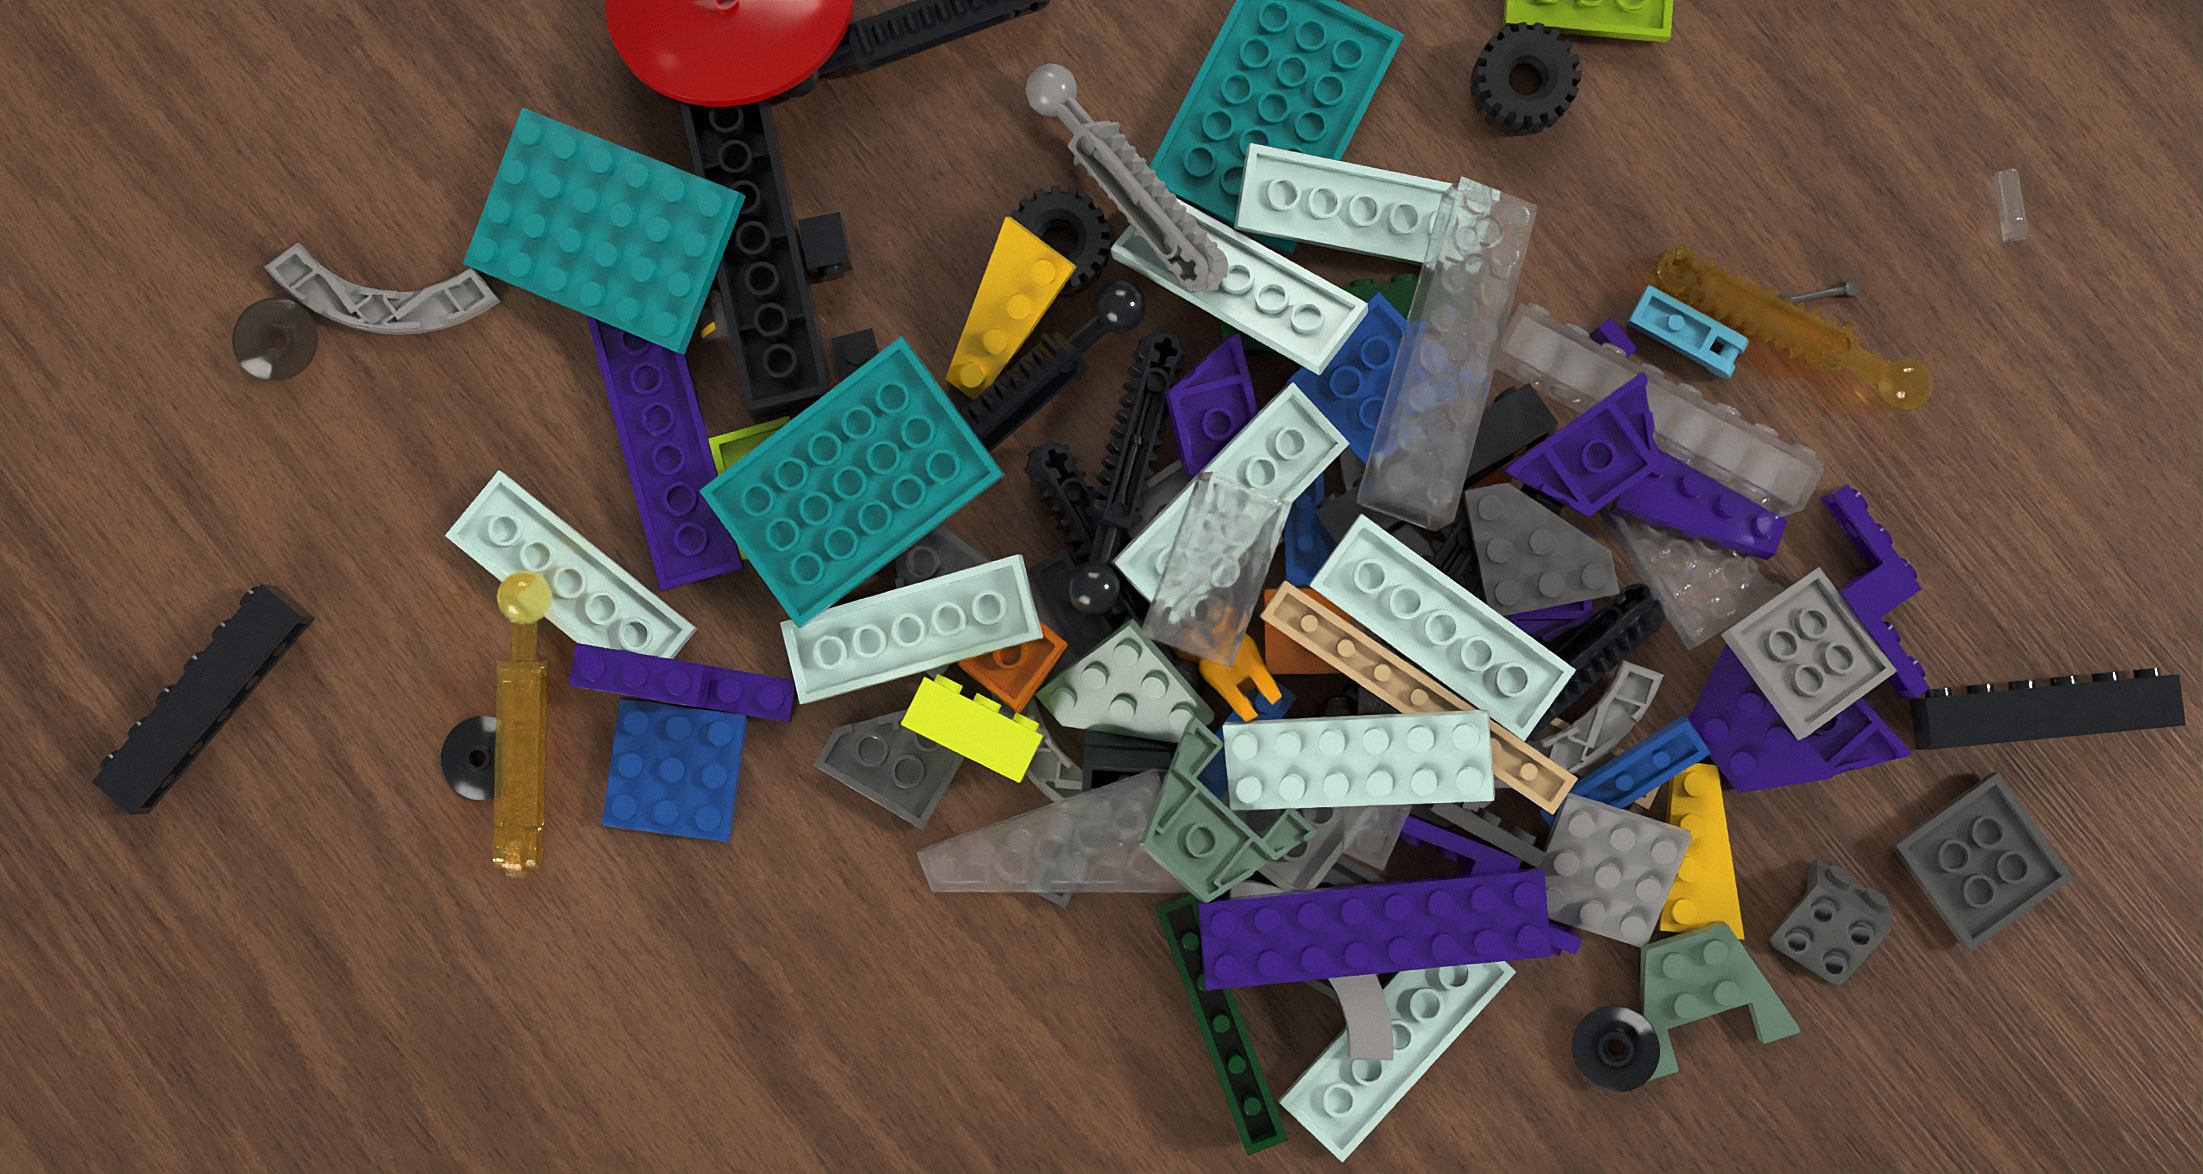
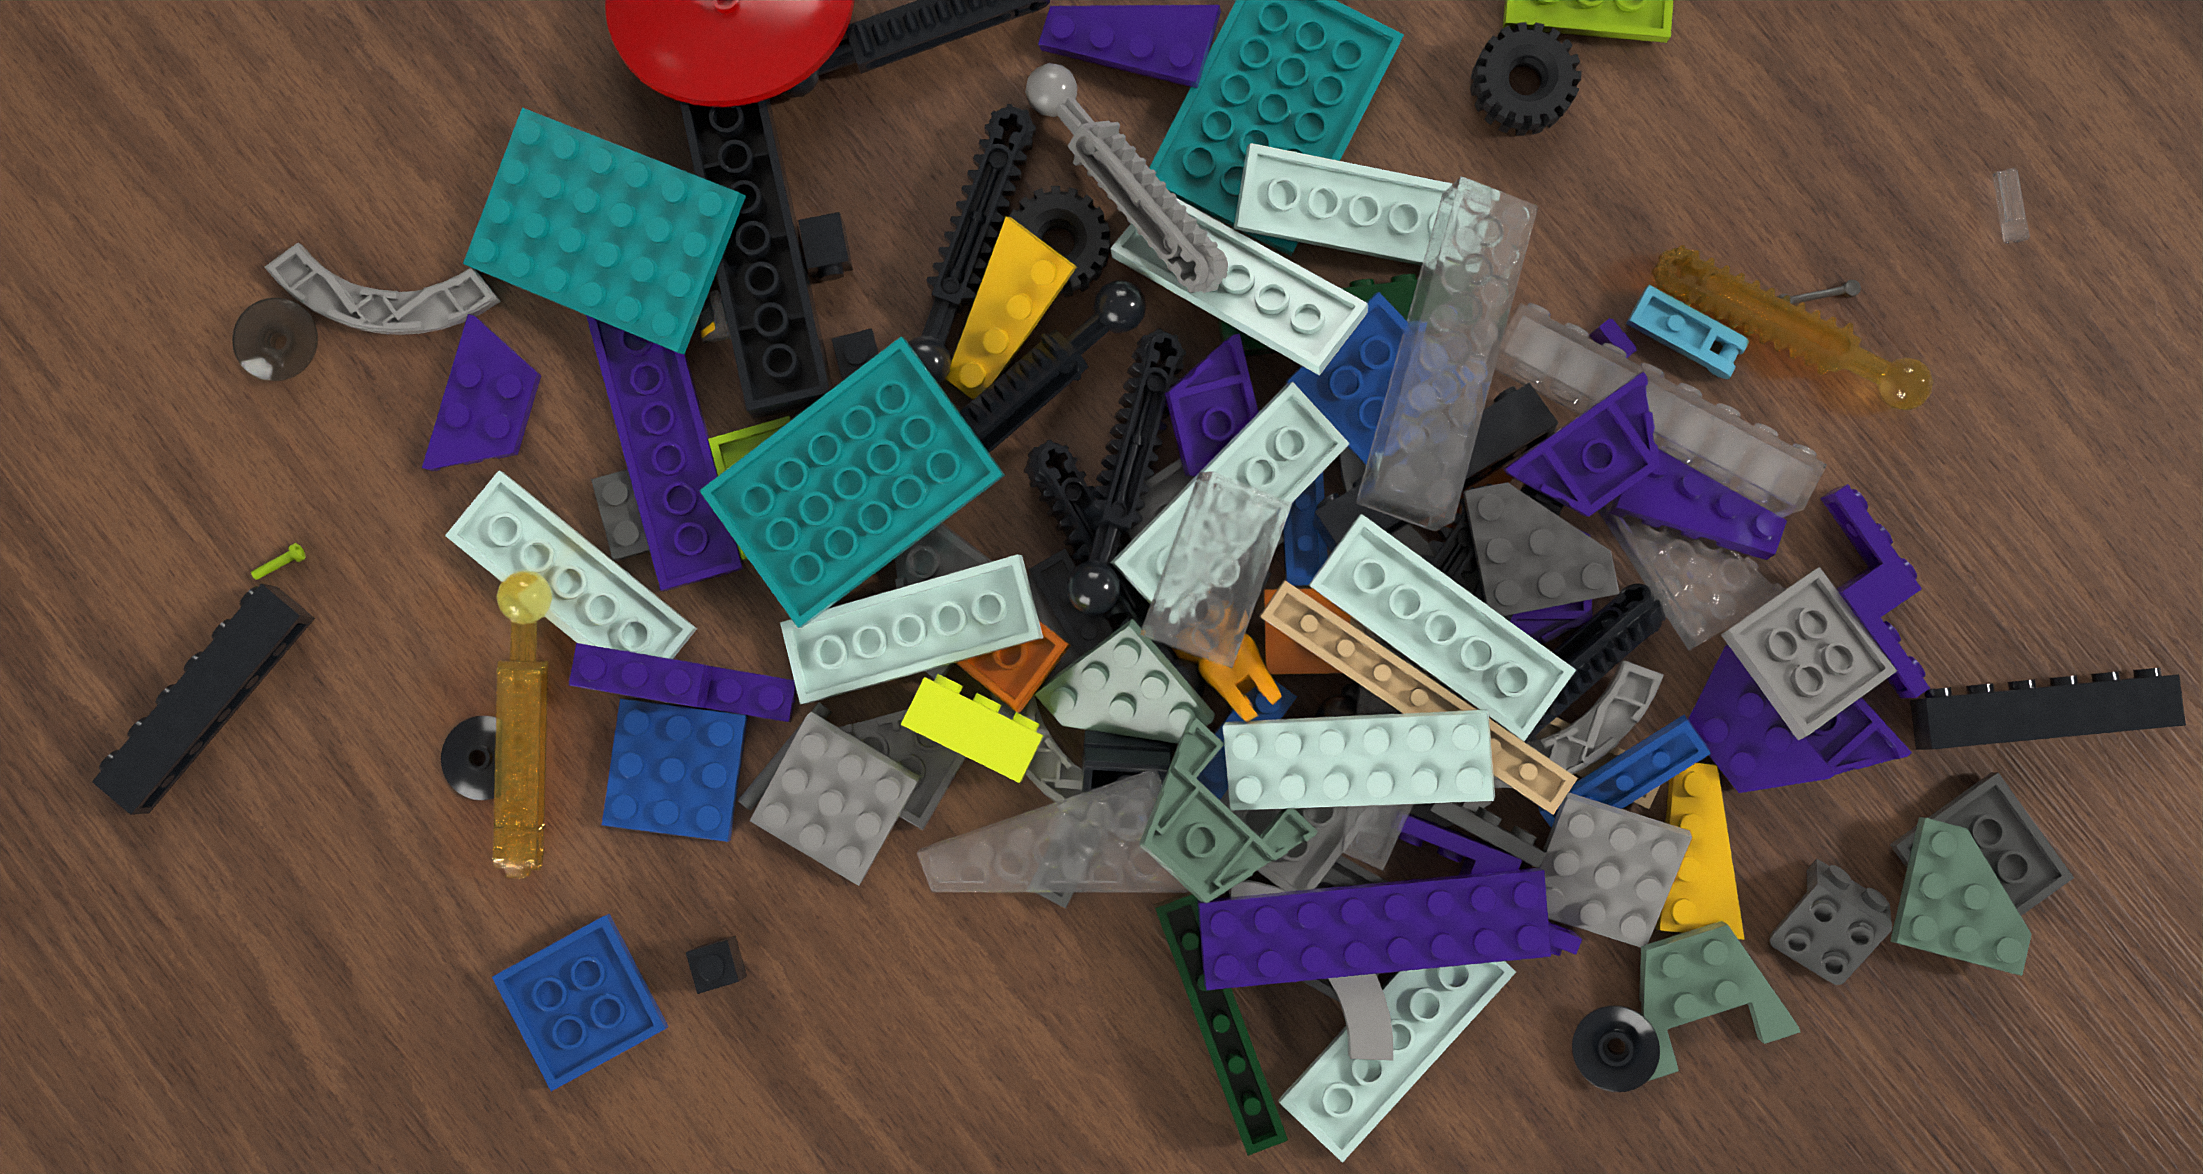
none -> lime piece [251,543,306,580]
none -> dark purple wing [422,314,541,471]
none -> blue plate [492,914,669,1091]
none -> dark grey plate [591,469,650,561]
none -> black brick [686,935,747,994]
none -> dark grey bar [738,702,832,810]
none -> light grey plate [750,712,921,886]
none -> black gear [908,104,1036,384]
none -> dark purple wing [1038,5,1221,88]
none -> sand green plate [1890,817,2032,976]

